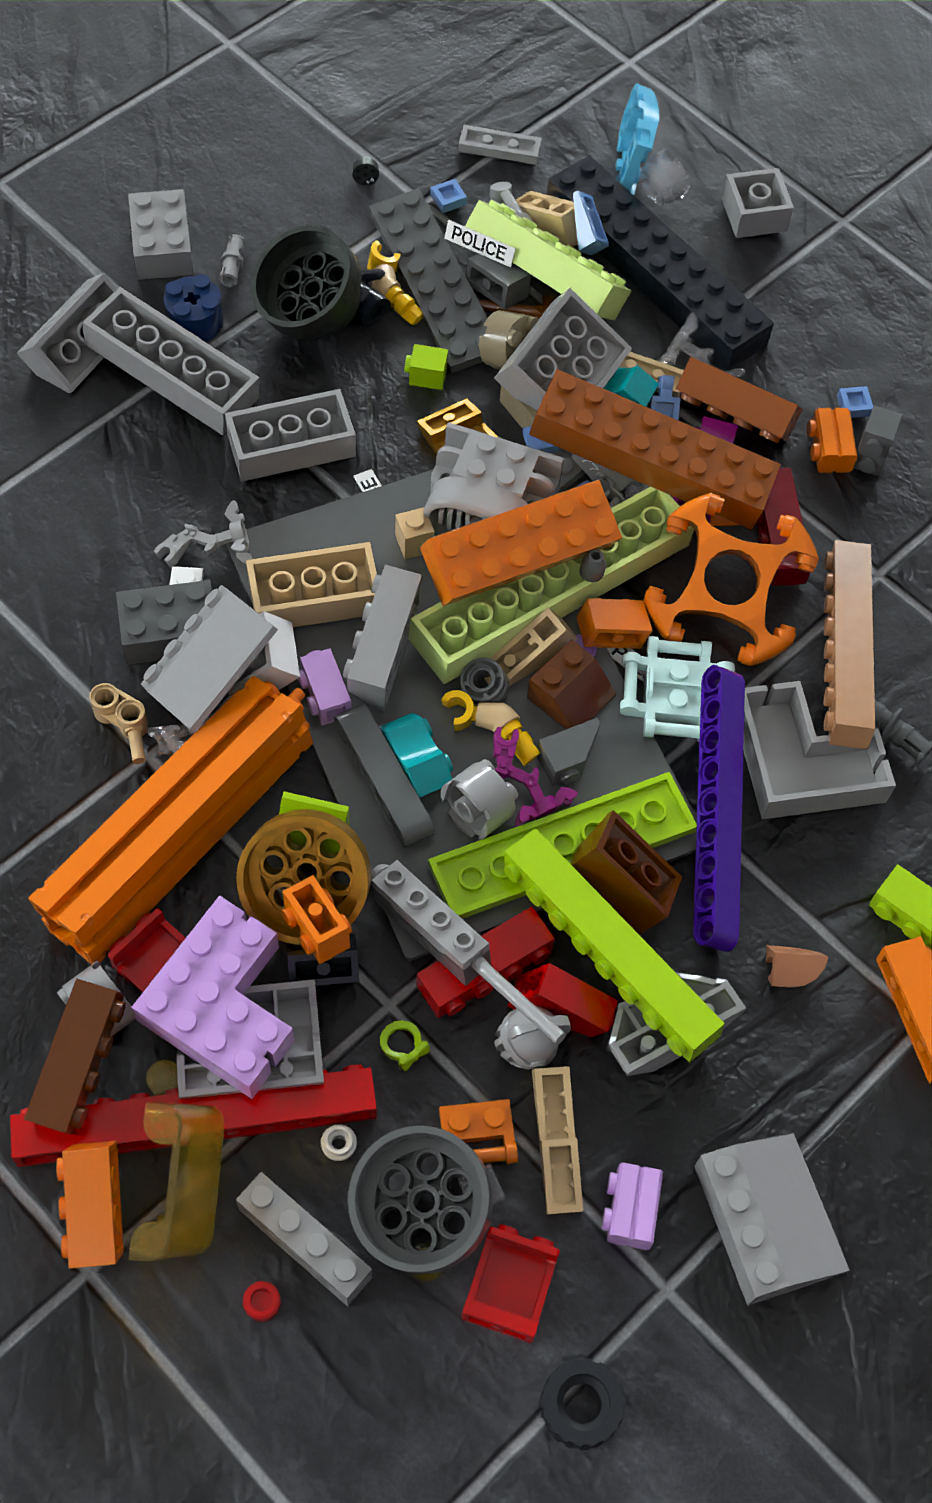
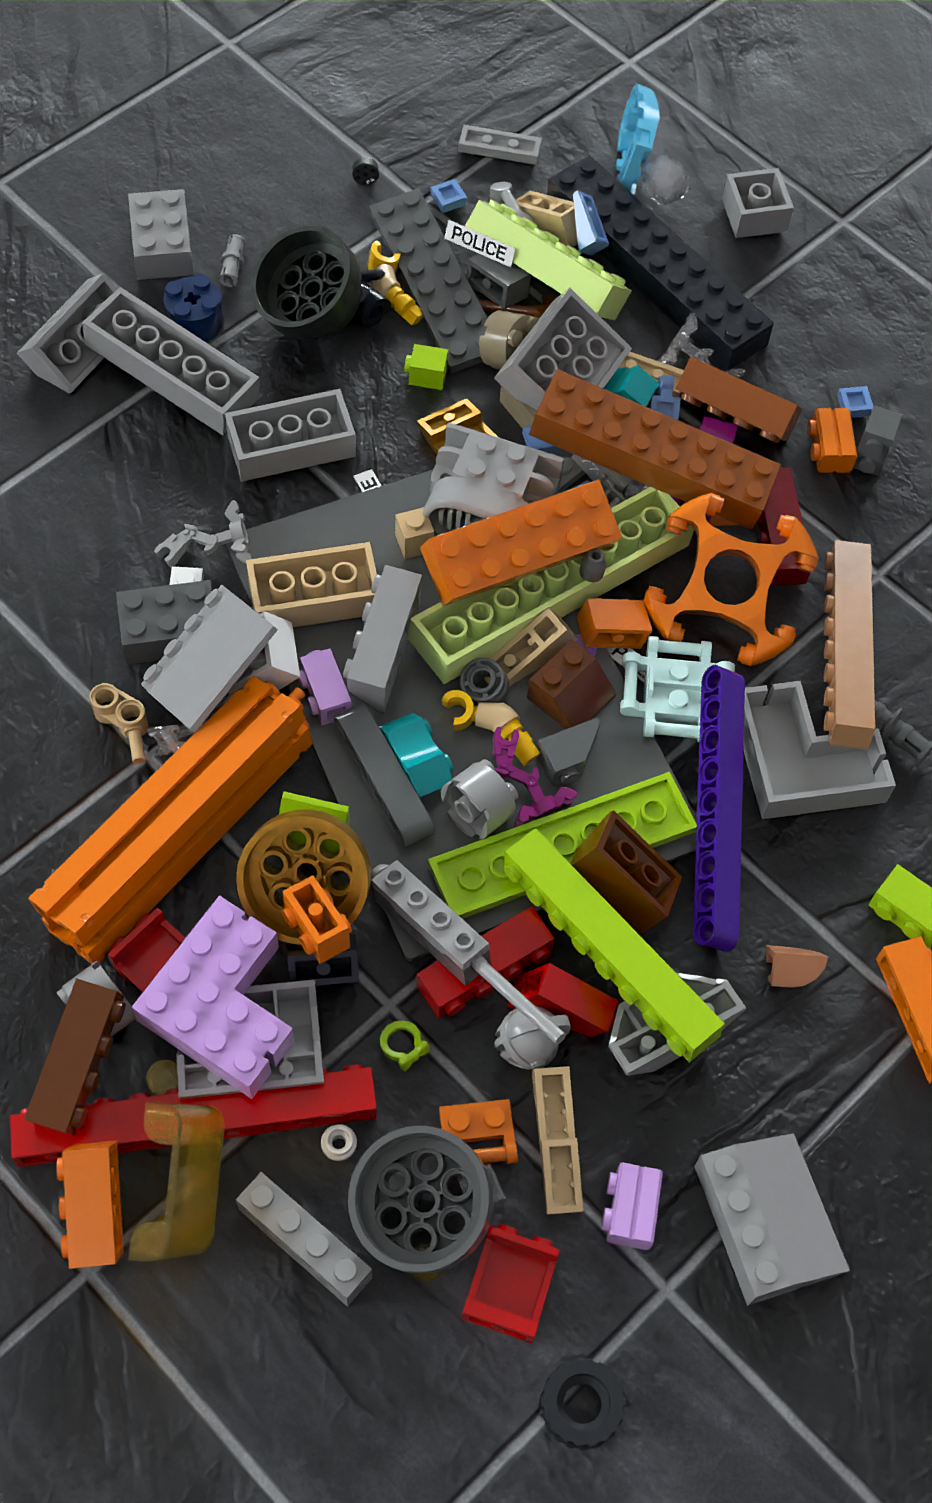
red tile [243,1281,281,1322] -> none

